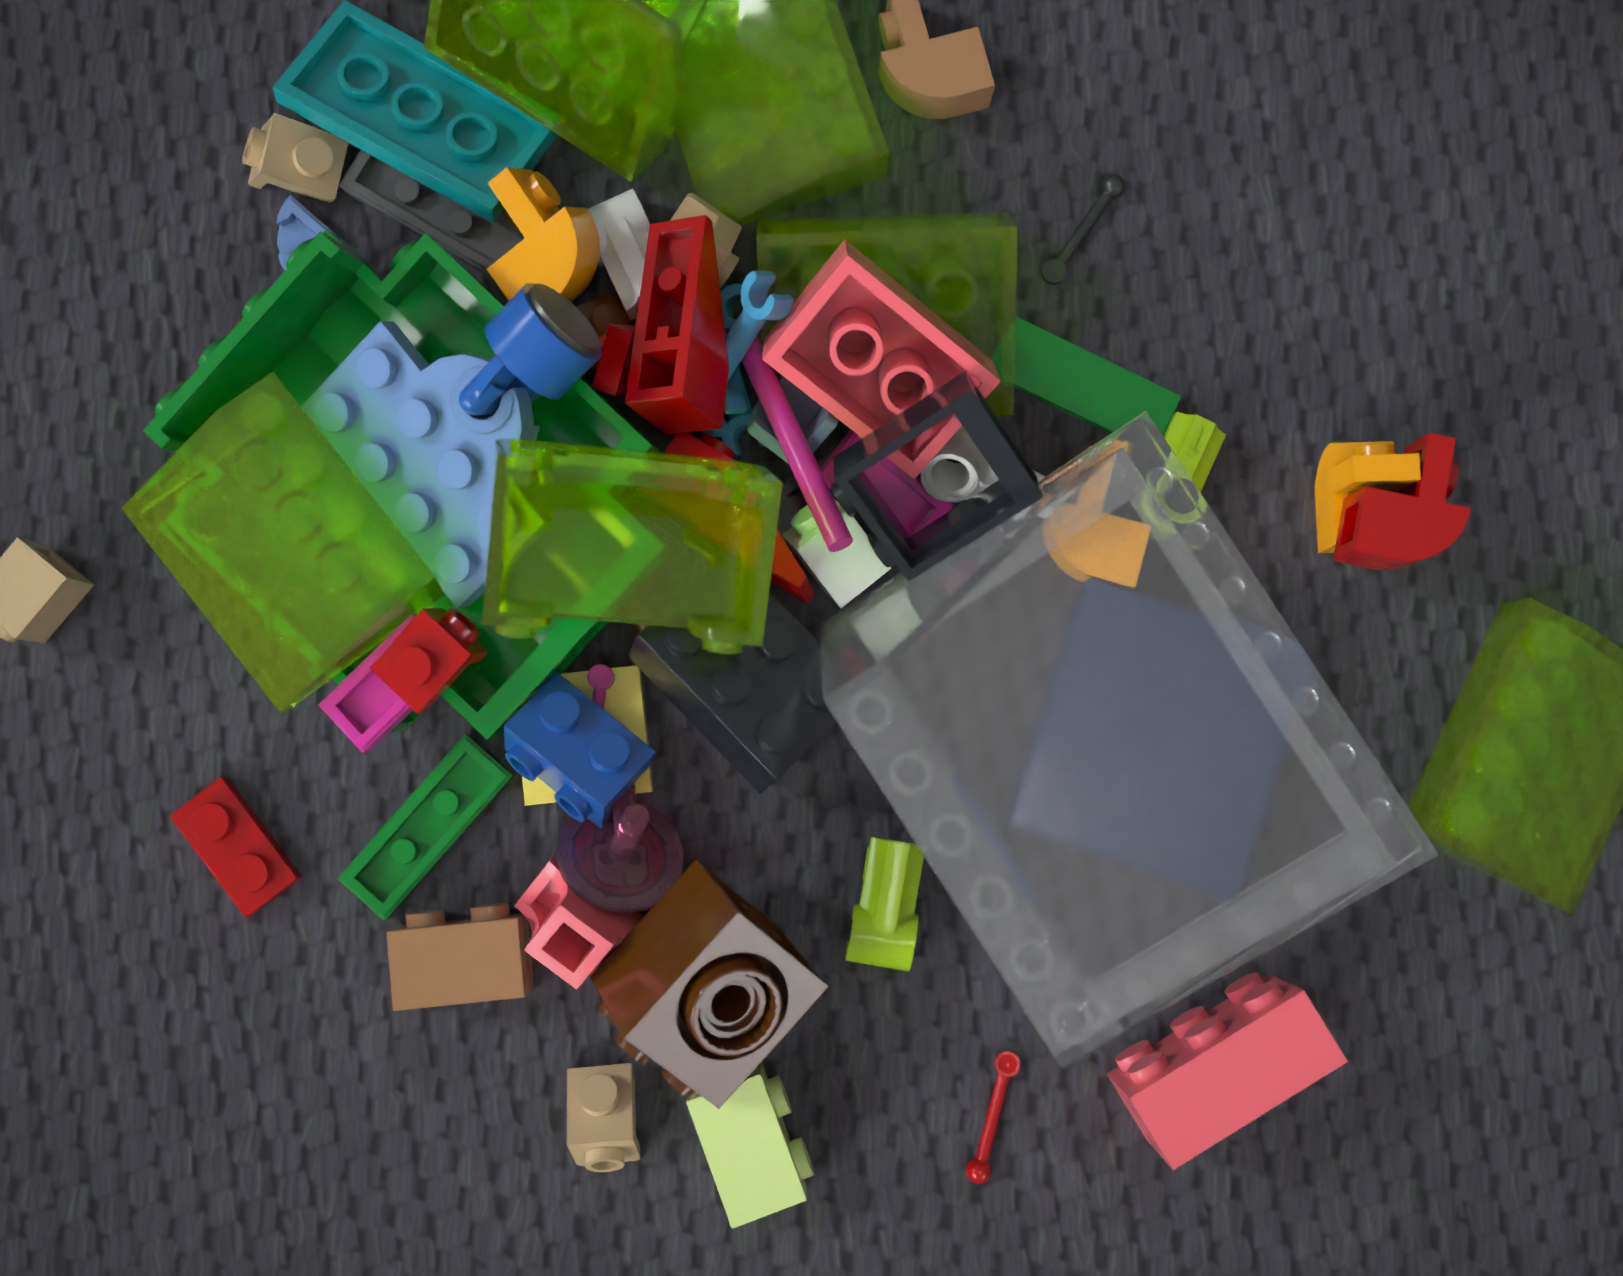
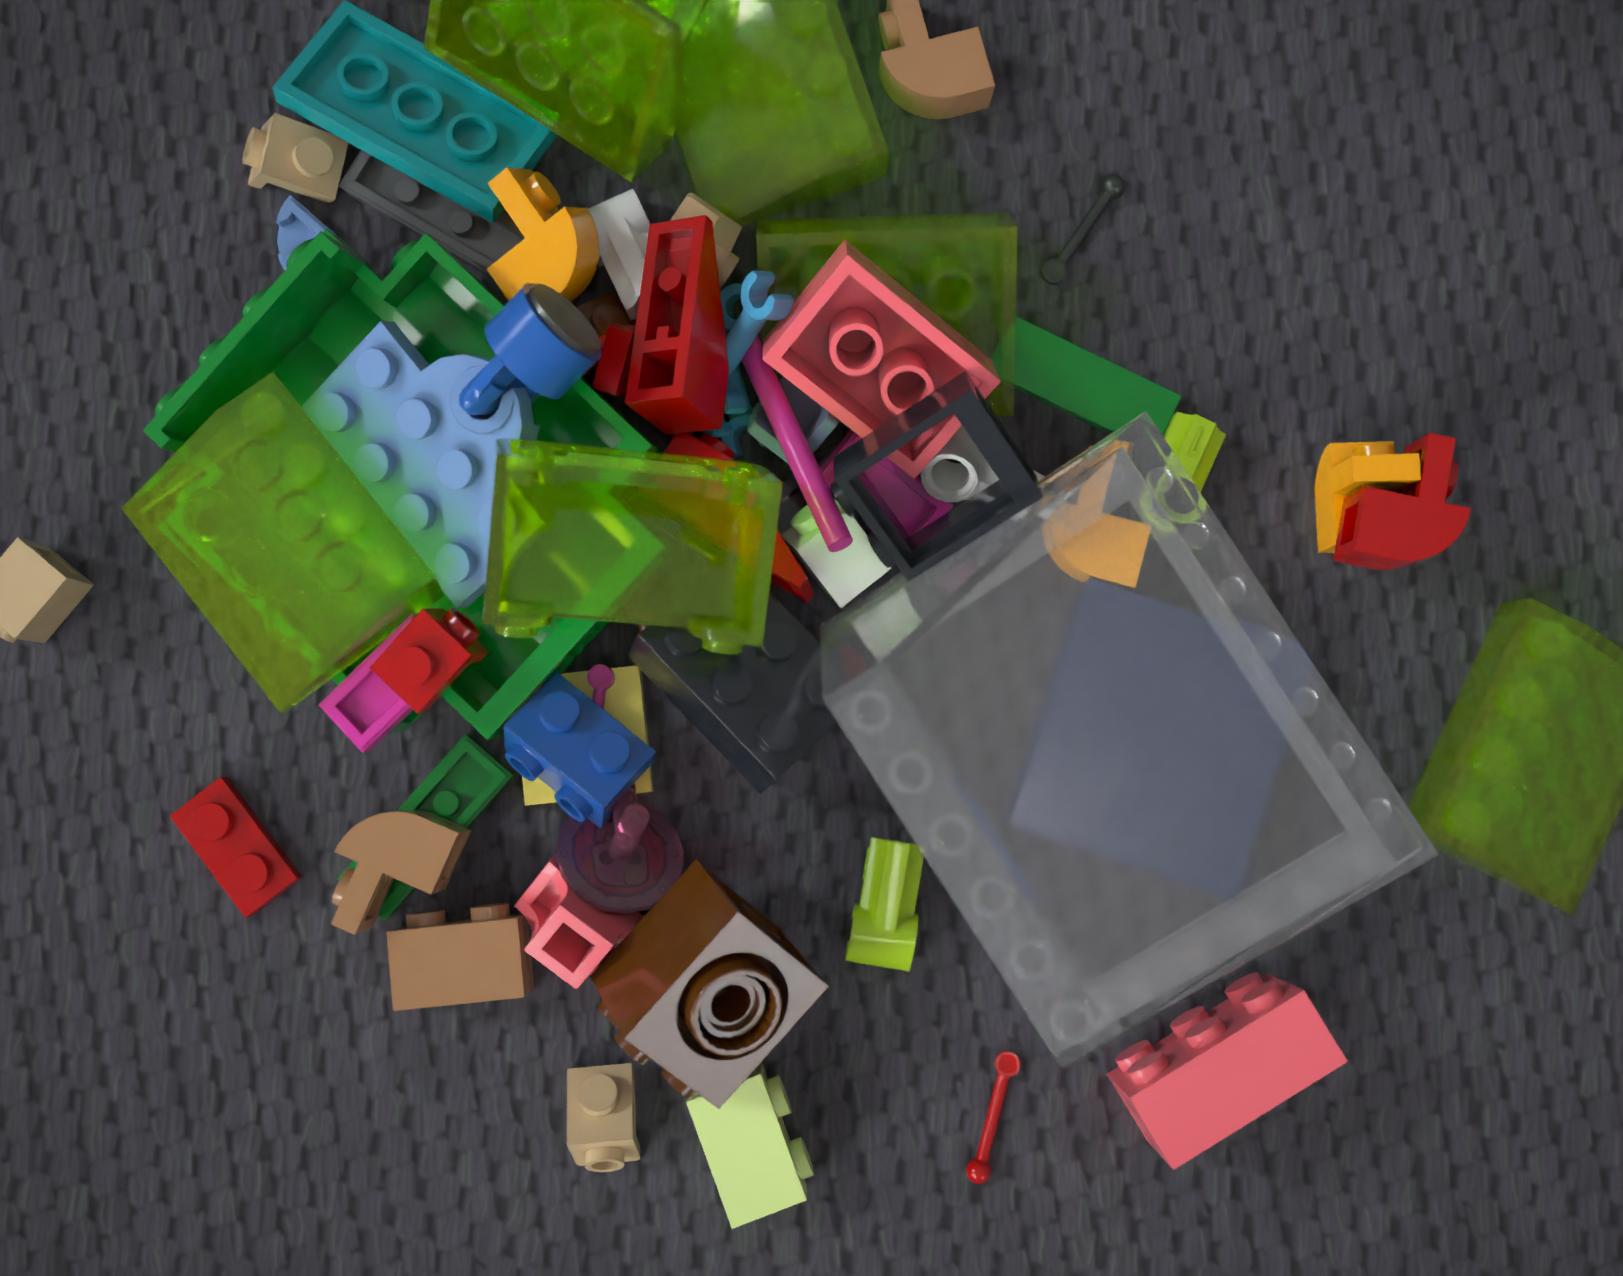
none -> medium nougat brick [331,810,472,935]

